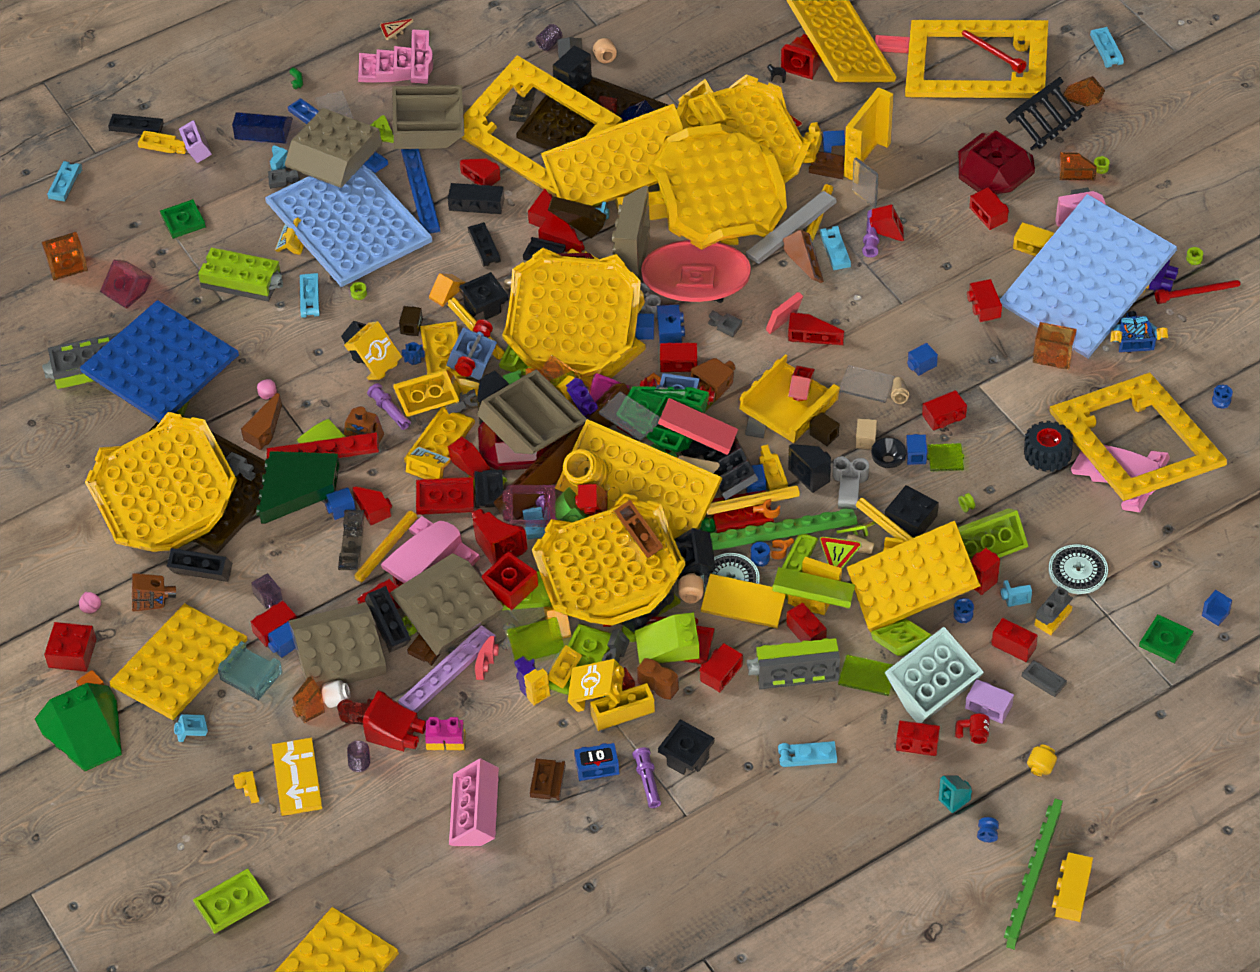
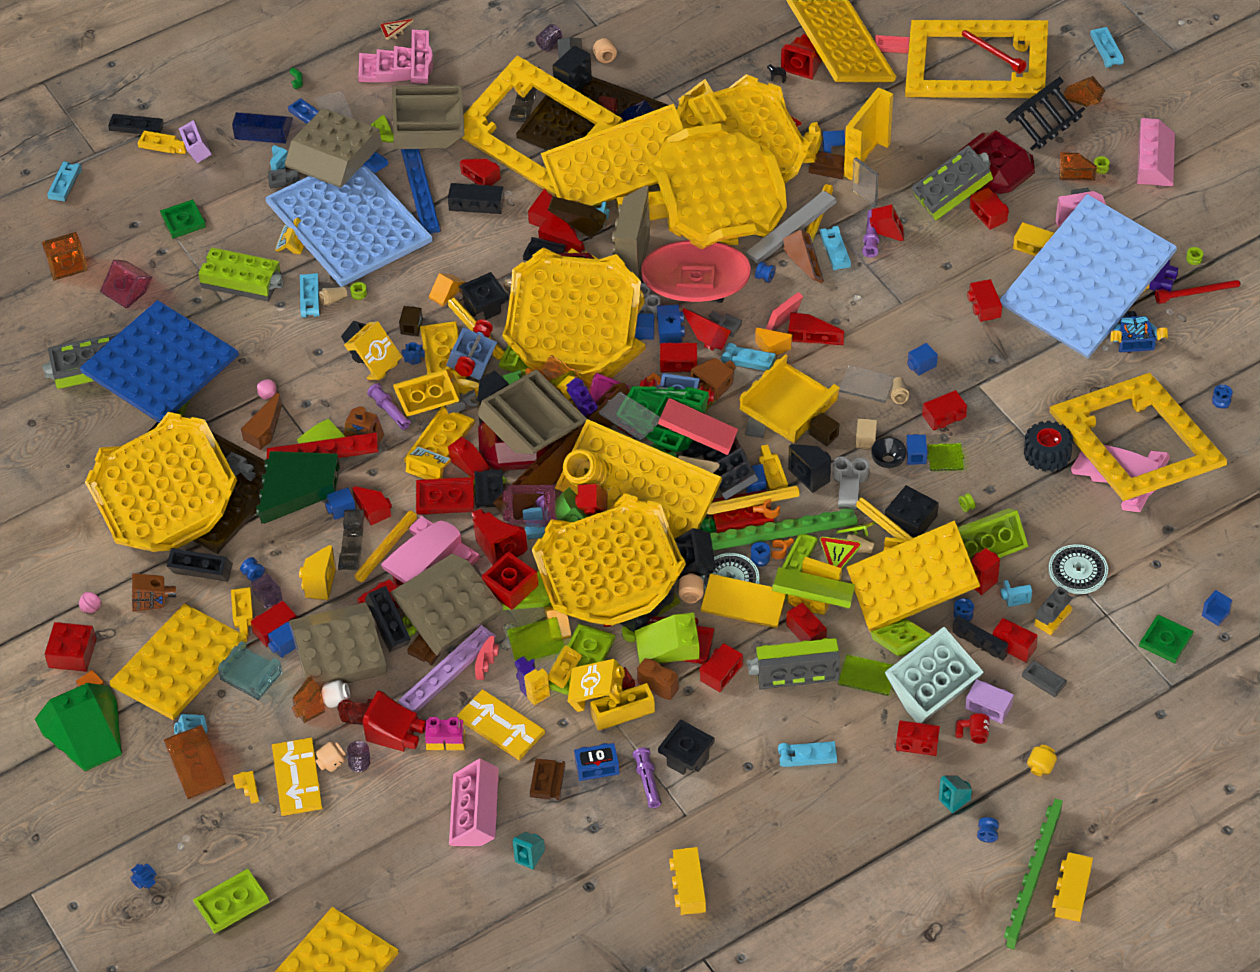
black plate [468,222,501,267] -> none
dark grey plate [602,629,630,663] -> none
dark orange slope [614,500,664,559] -> none
slope [788,365,815,401] -> none
clear orange brick [1033,322,1077,370] -> none
none -> blue gear [130,863,156,889]
none -> clear orange slope [163,725,226,799]
none -> yellow hinge [231,587,253,637]
none -> blue wheel [240,557,265,582]
none -> yellow slope [299,545,336,600]
none -> light nougat head [316,742,347,772]
none -> tan cone [319,286,347,306]
none -> yellow tile [457,689,545,761]
none -> teal slope [512,832,545,870]
none -> yellow brick [669,847,706,915]
none -> red slope [682,308,731,351]
none -> medium azure plate [721,343,776,371]
none -> blue wheel [755,261,776,283]
none -> light orange slope [755,327,792,356]
none -> dark grey piece [911,145,993,221]
none -> black plate [953,616,1009,660]
none -> bright pink slope [1137,118,1175,186]

